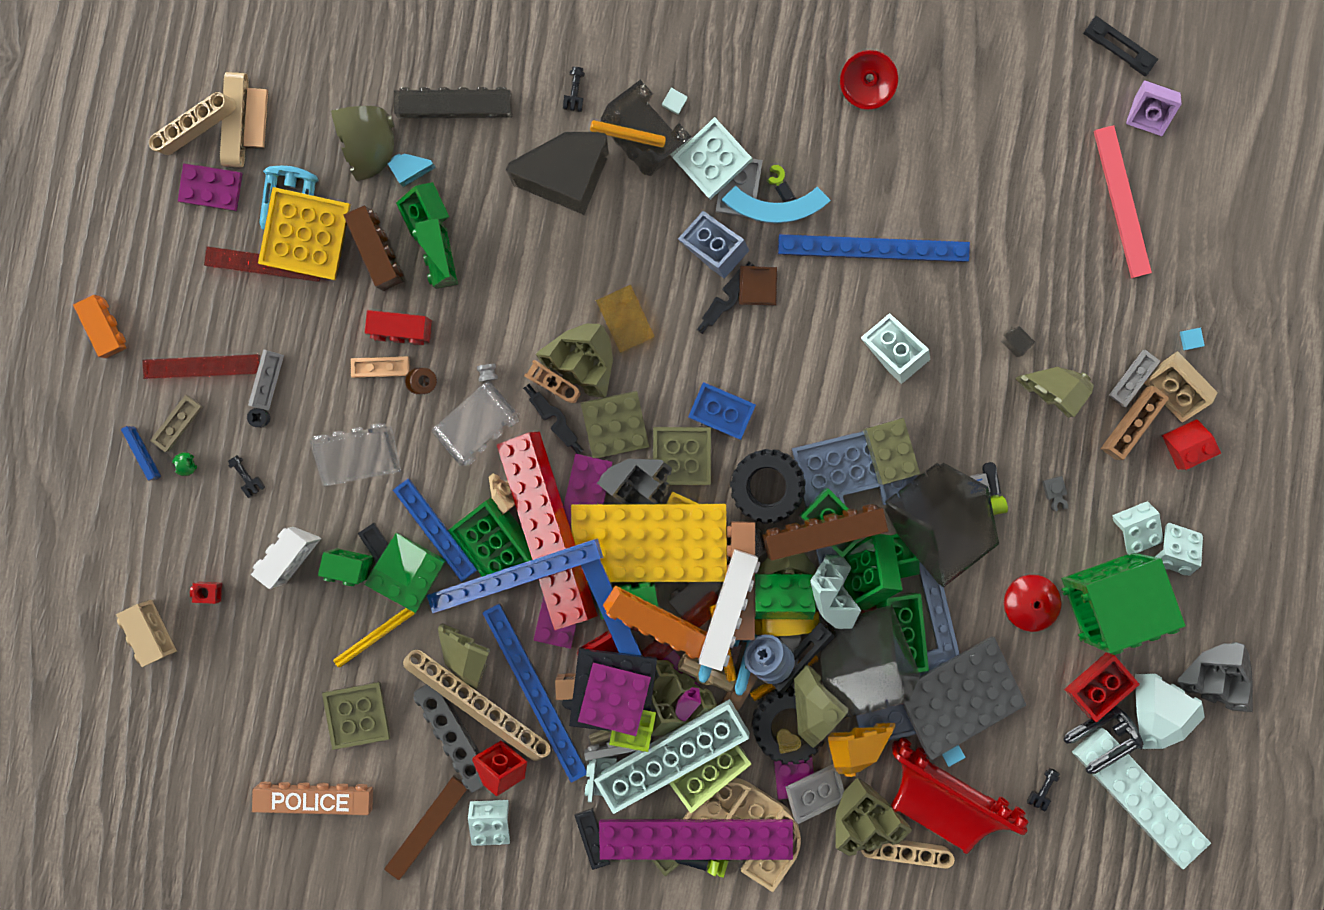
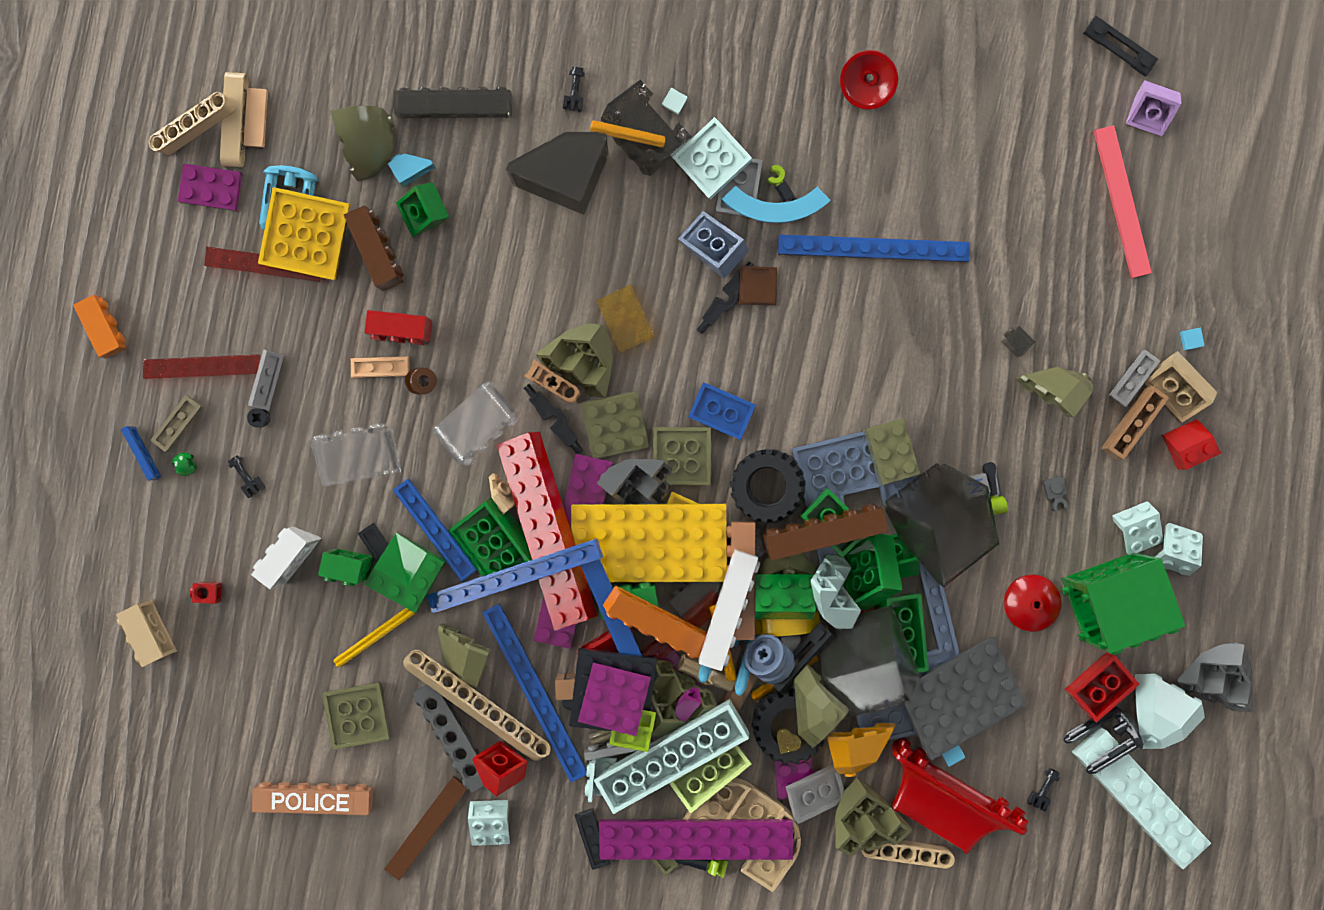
green slope [413,218,458,289] -> none
light grey wheel [477,364,498,382] -> none
light aqua slope [861,313,930,384] -> none

